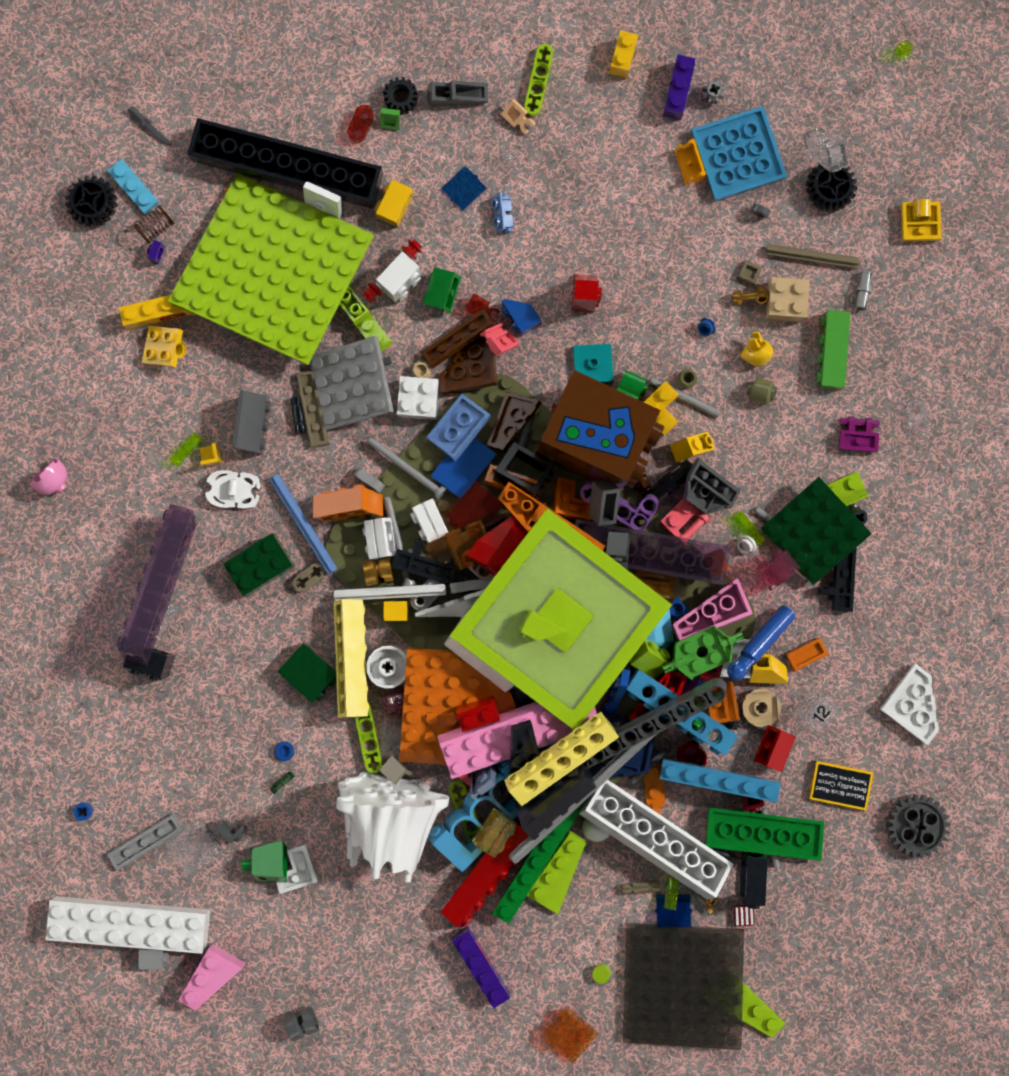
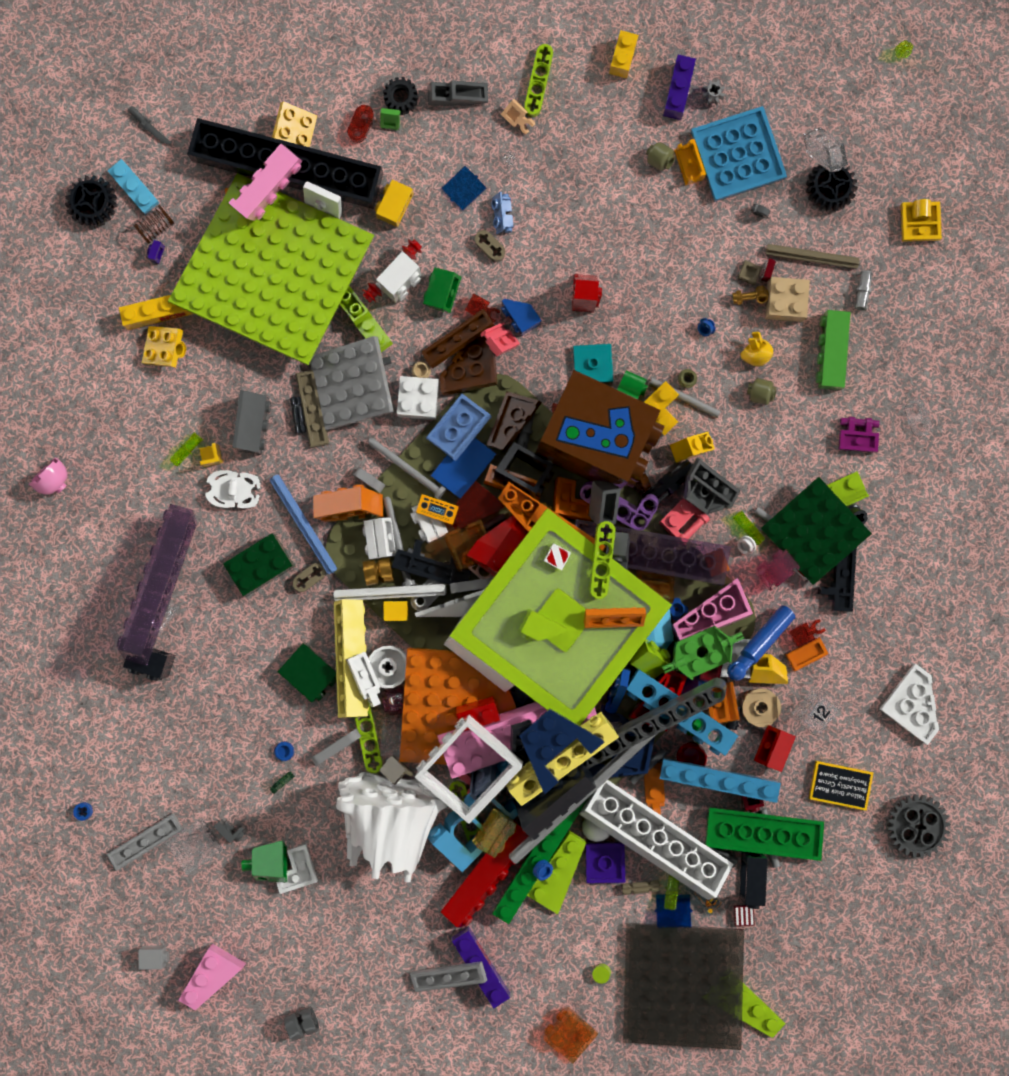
white brick [46,896,210,954] -> none
none -> bright pink wedge [229,144,302,221]
none -> yellow plate [272,101,317,147]
none -> light grey beam [311,729,362,766]
none -> white hinge [346,652,381,707]
none -> light grey tile [410,961,487,992]
none -> white window [415,715,523,824]
none -> light orange tile [416,494,459,525]
none -> dark tan beam [475,230,505,262]
none -> dark blue wing [519,708,604,794]
none -> blue tile [533,860,553,881]
none -> white tile [543,543,571,570]
none -> orange plate [584,607,646,628]
none -> dark purple plate [585,842,626,883]
none -> lime beam [589,521,616,599]
none -> olive head [646,142,675,171]
none -> dark red tile [761,258,776,282]
none -> clear red plate [788,619,826,648]

